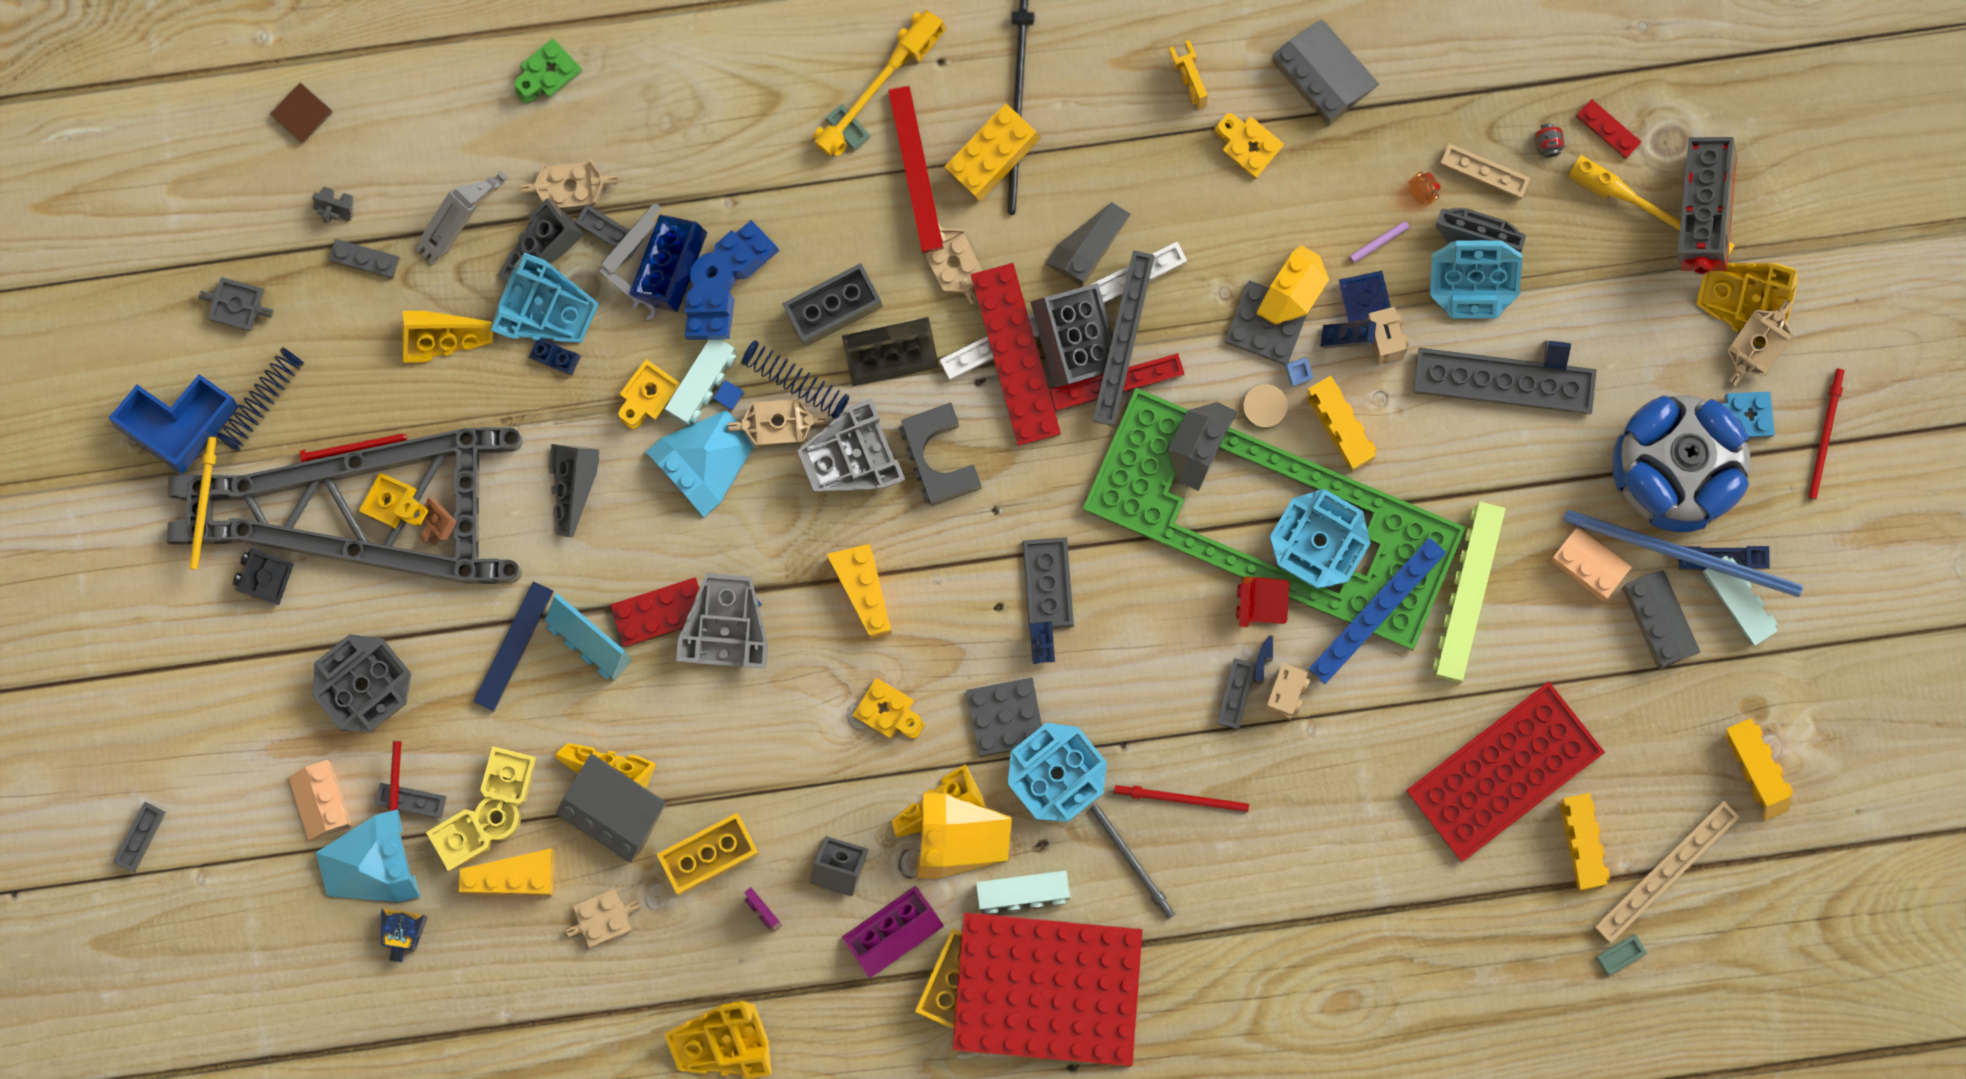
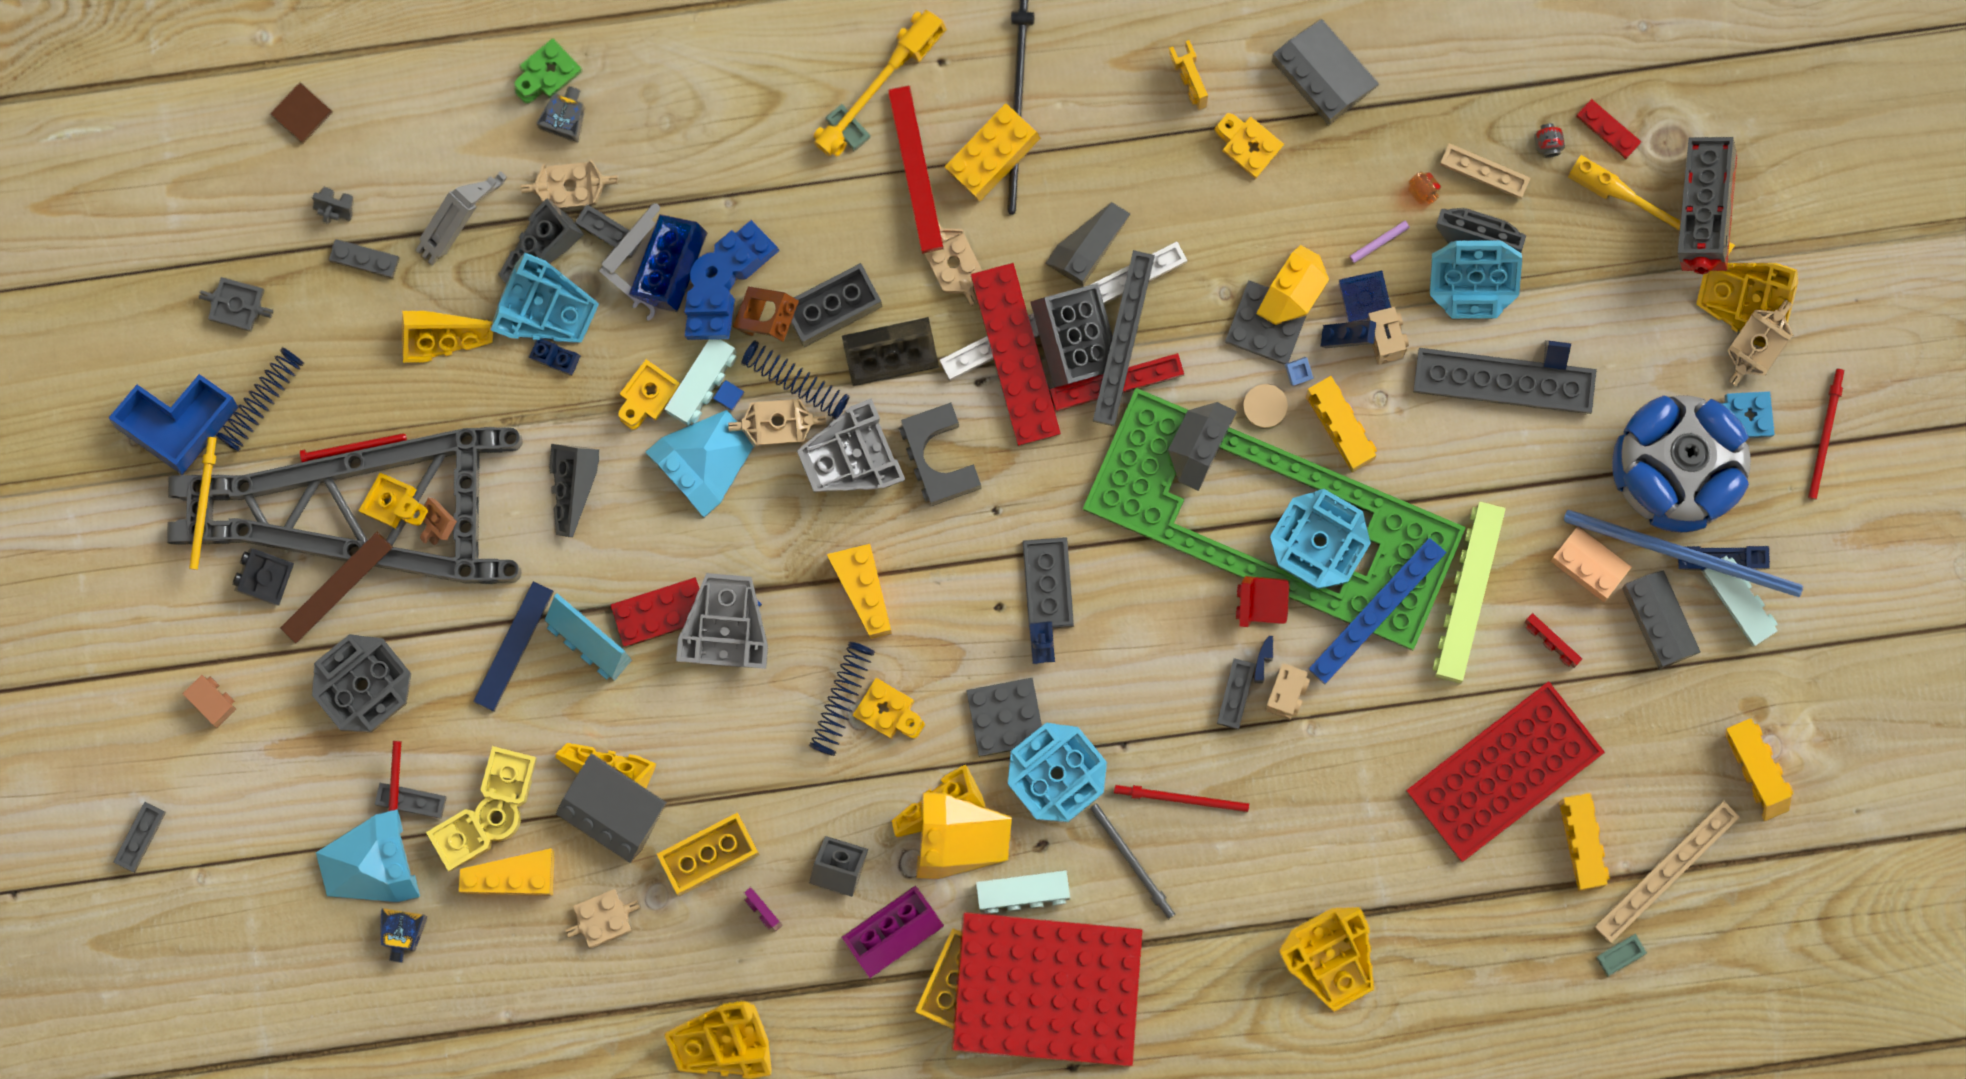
light nougat slope [288,760,352,841] -> none
none -> nougat brick [182,675,236,728]
none -> reddish brown slope [280,531,393,644]
none -> dark grey torso [537,86,585,142]
none -> dark orange panel [733,286,799,342]
none -> dark blue piece [809,642,875,756]
none -> yellow wedge [1279,907,1374,1012]
none -> red plate [1524,613,1583,668]

